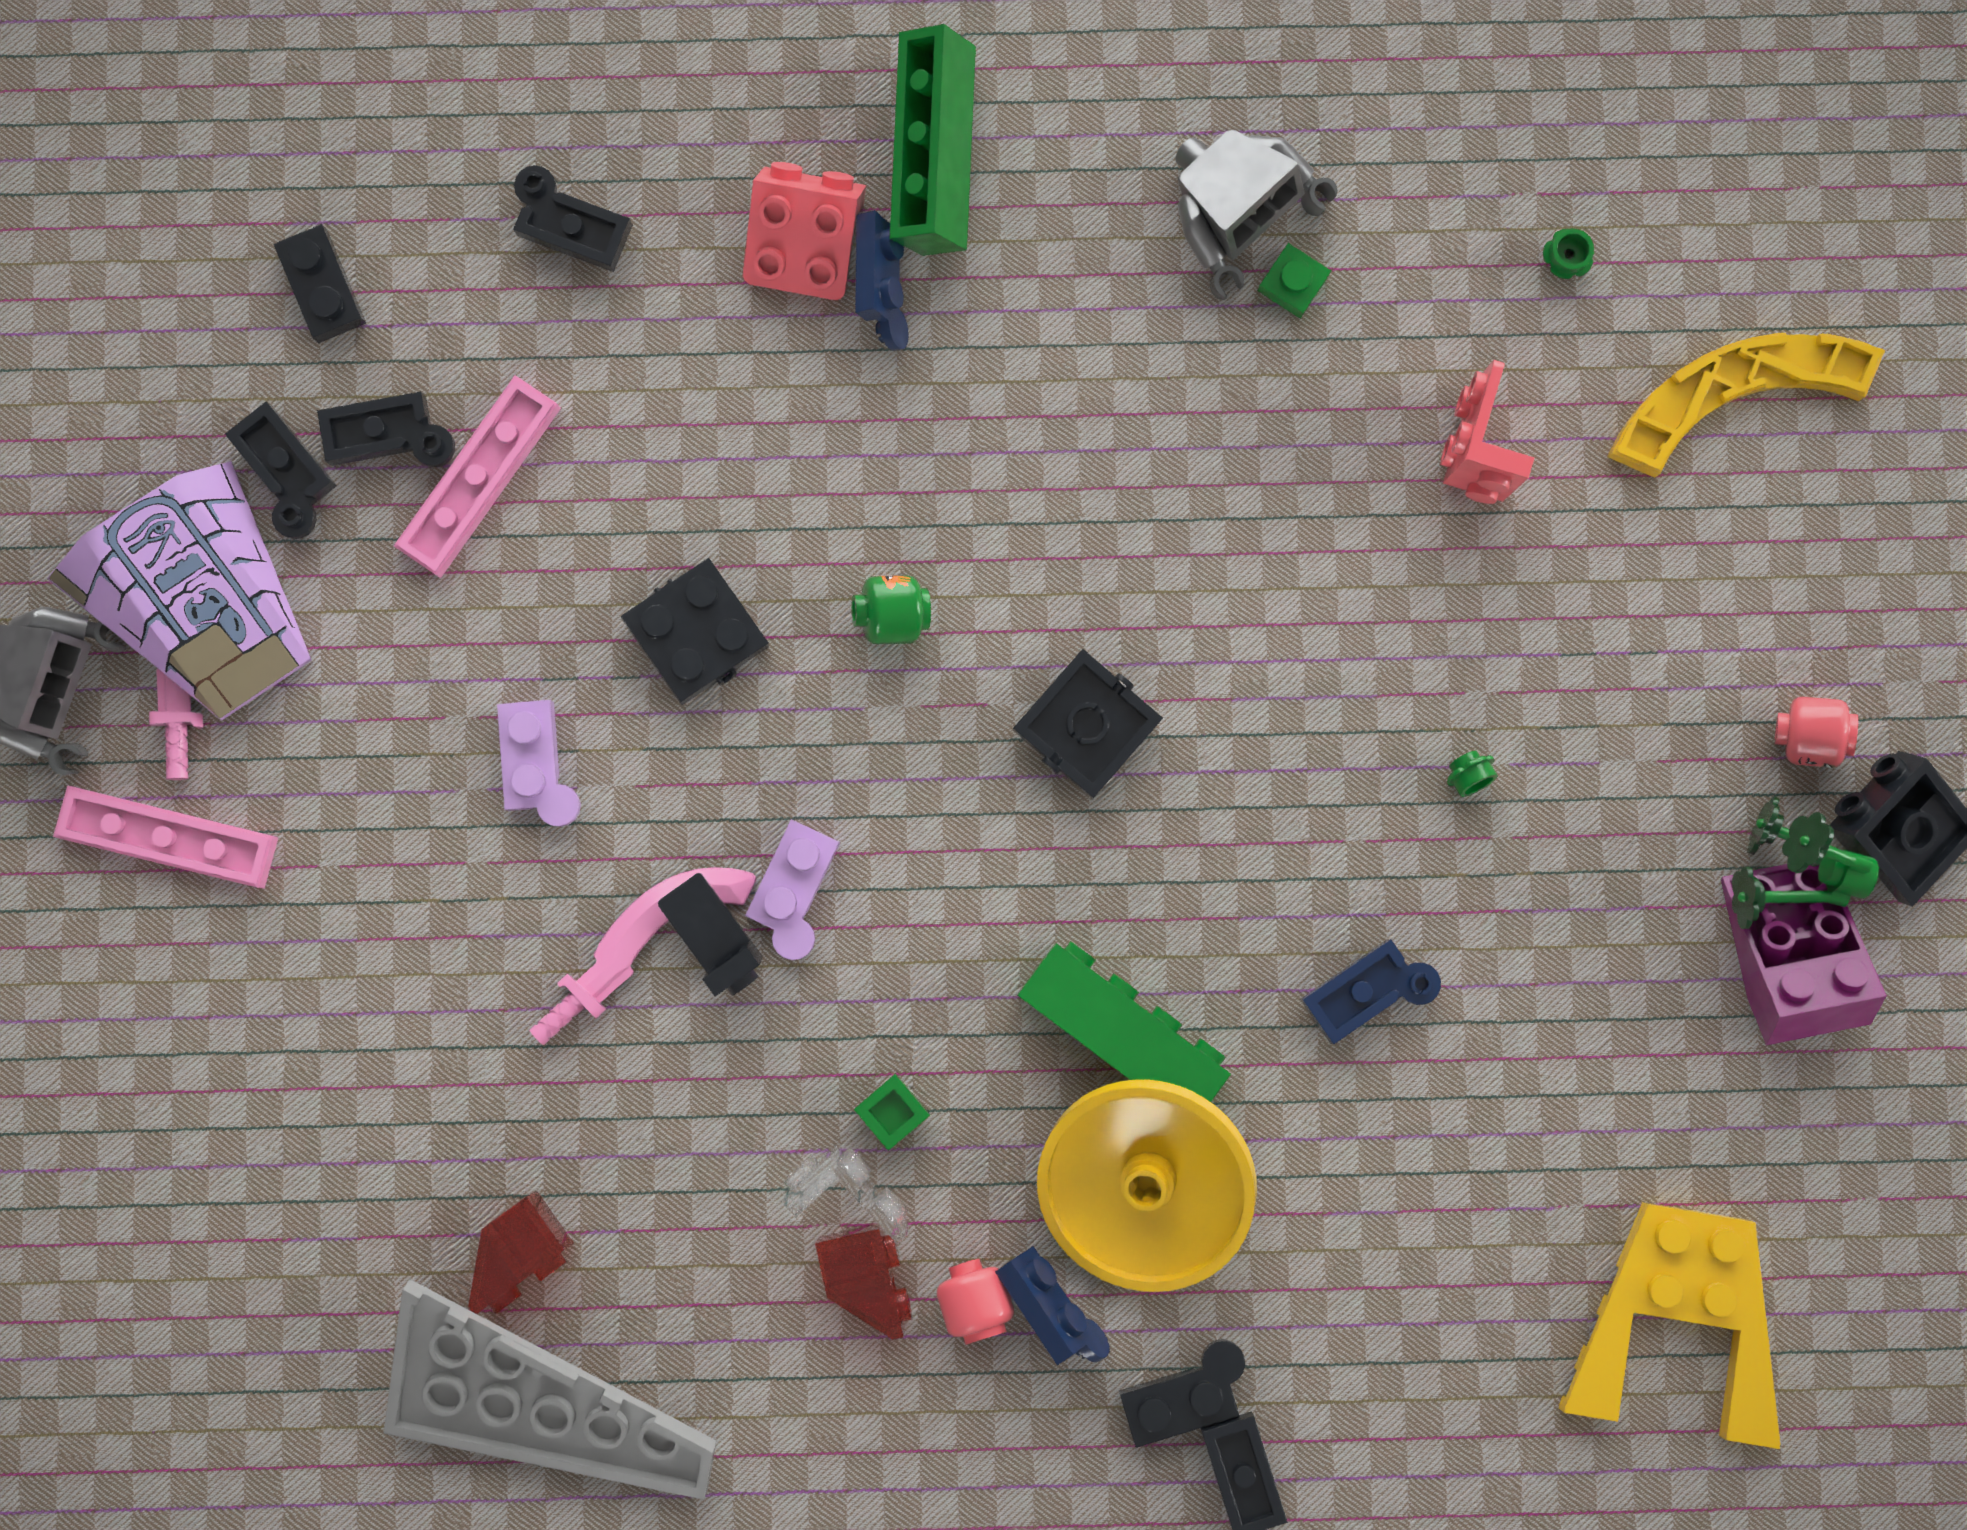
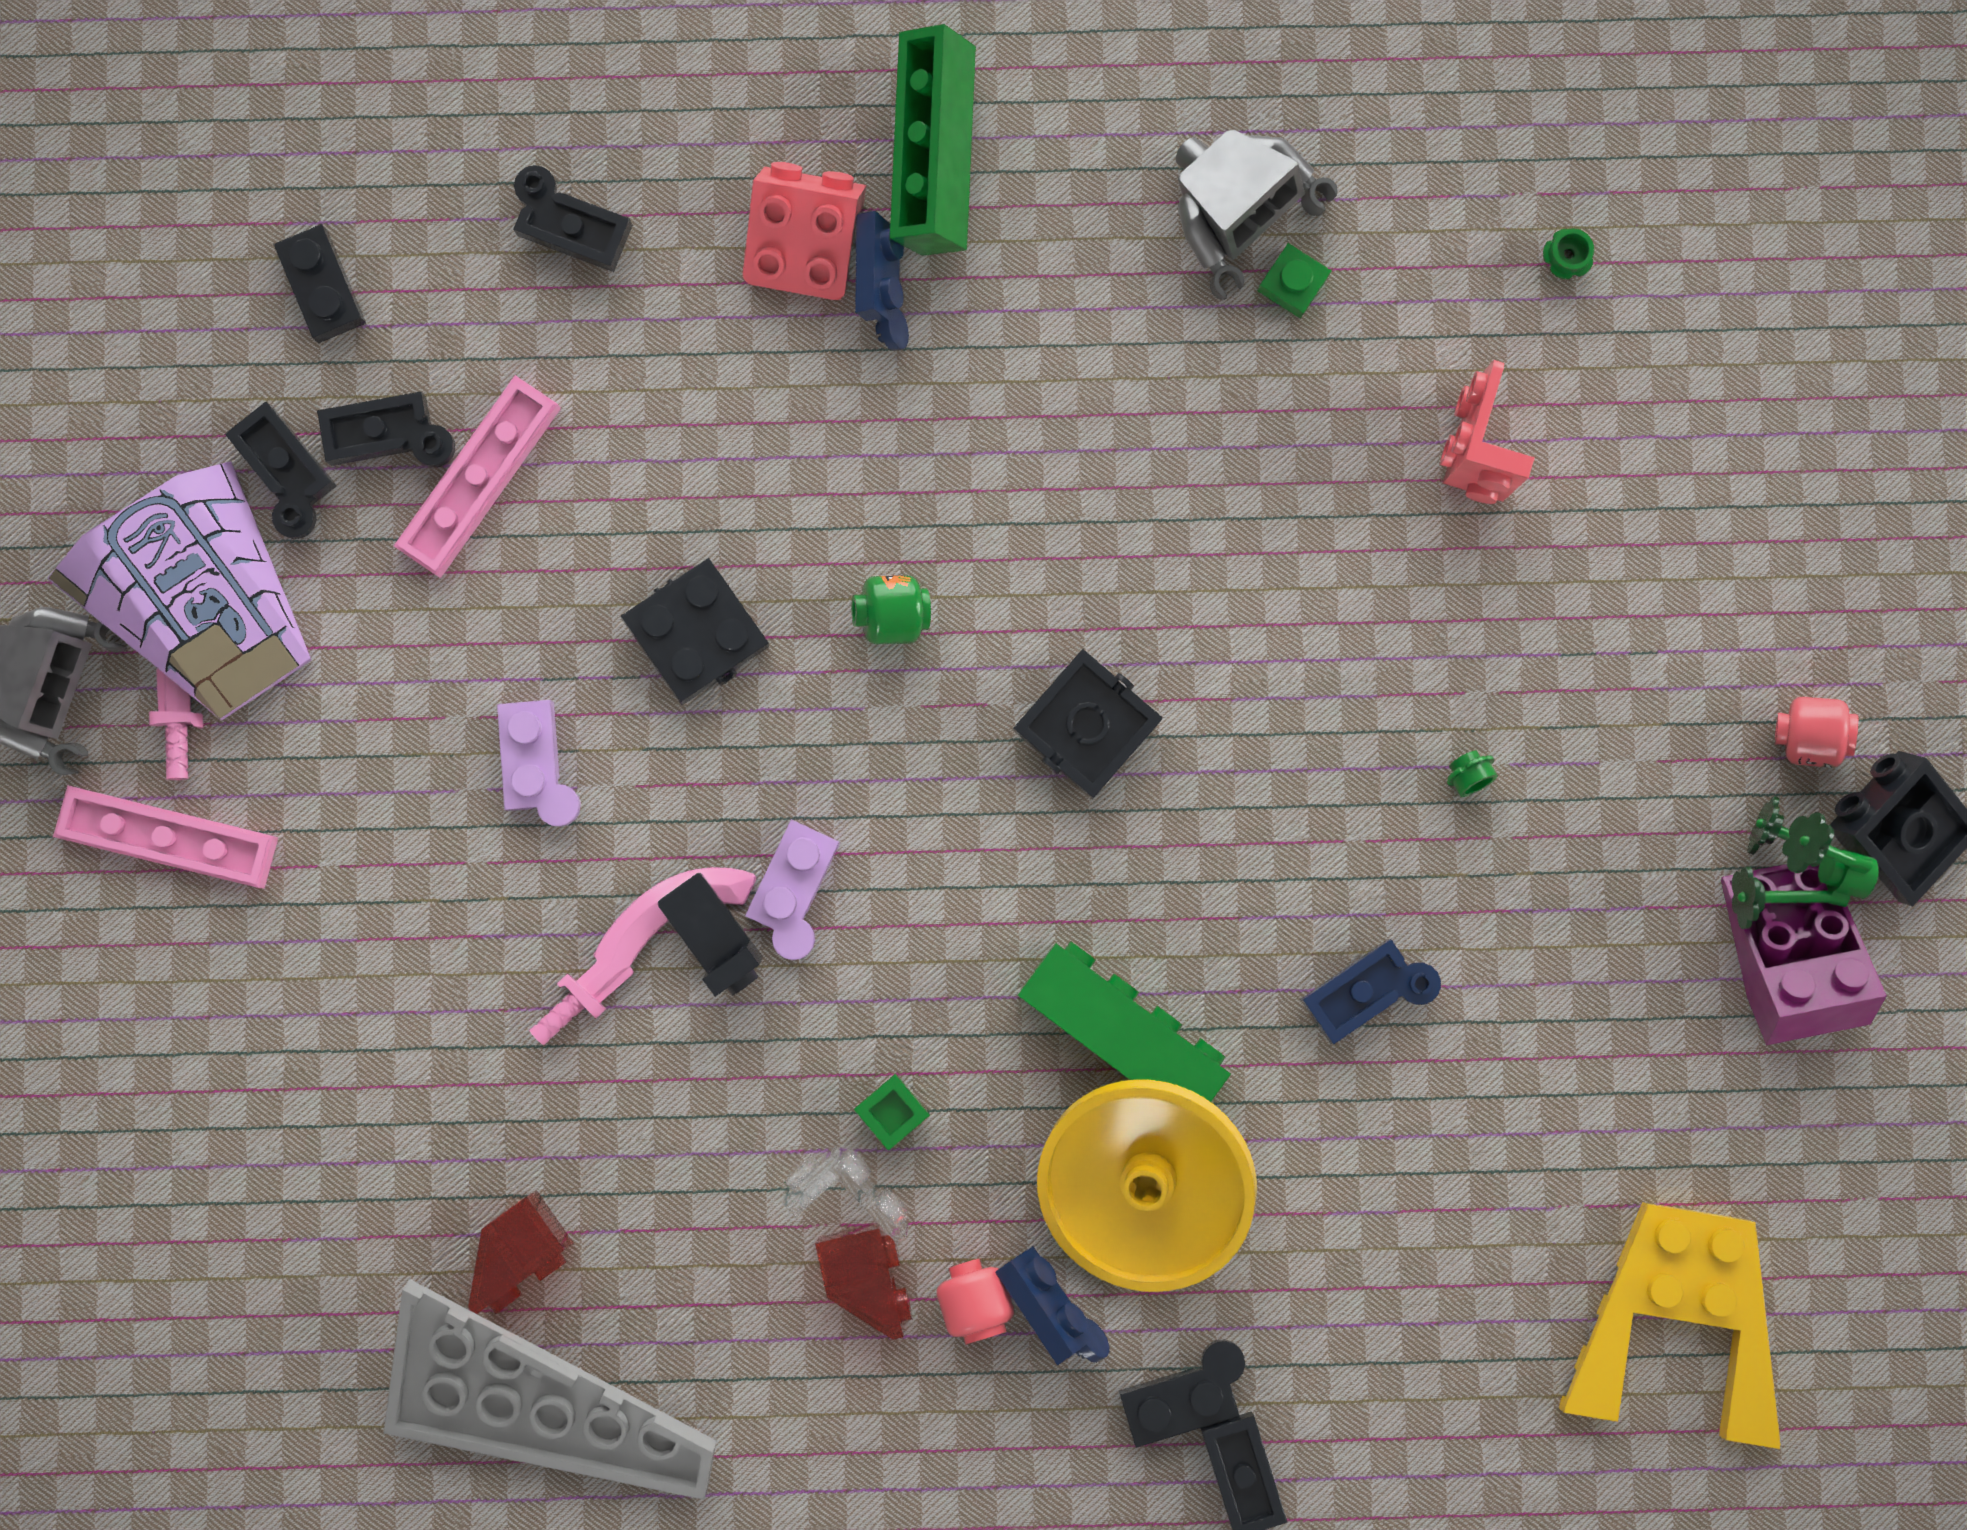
yellow tile [1607,333,1885,478] -> none

